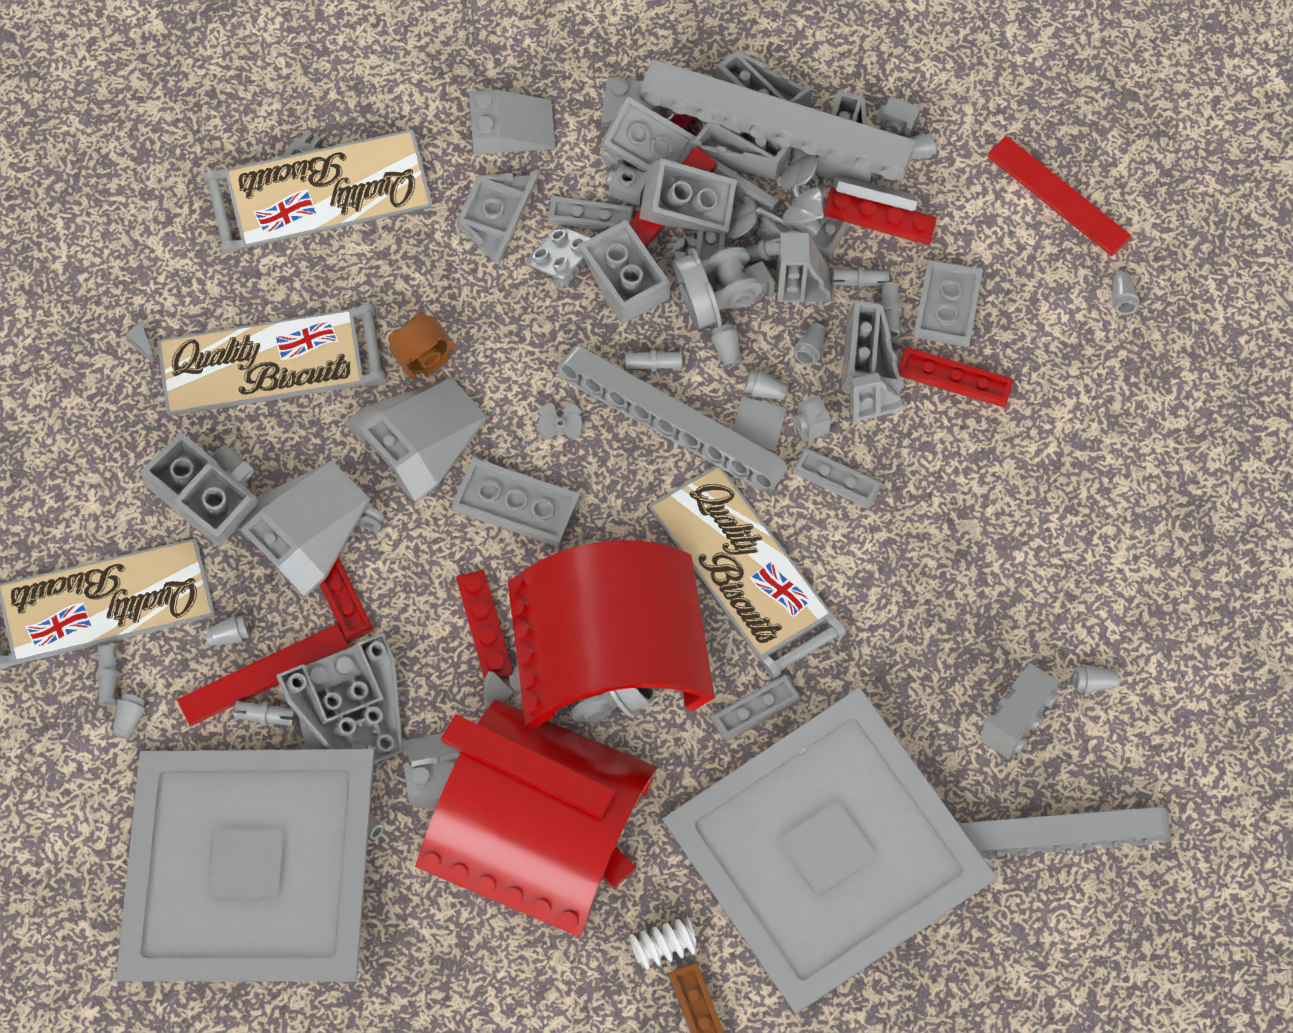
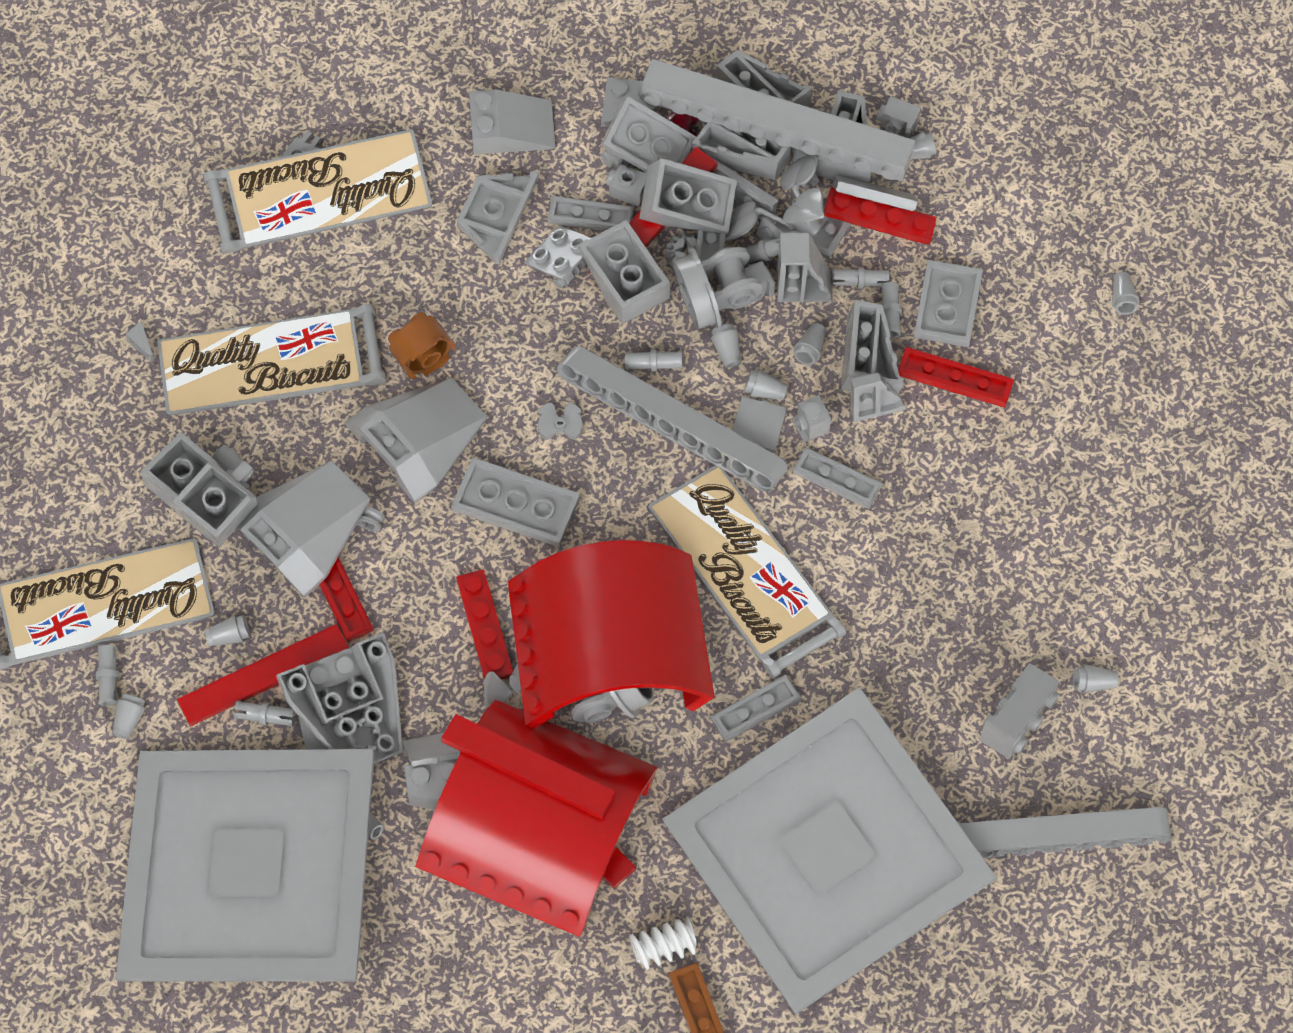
red tile [987,136,1131,257] -> none

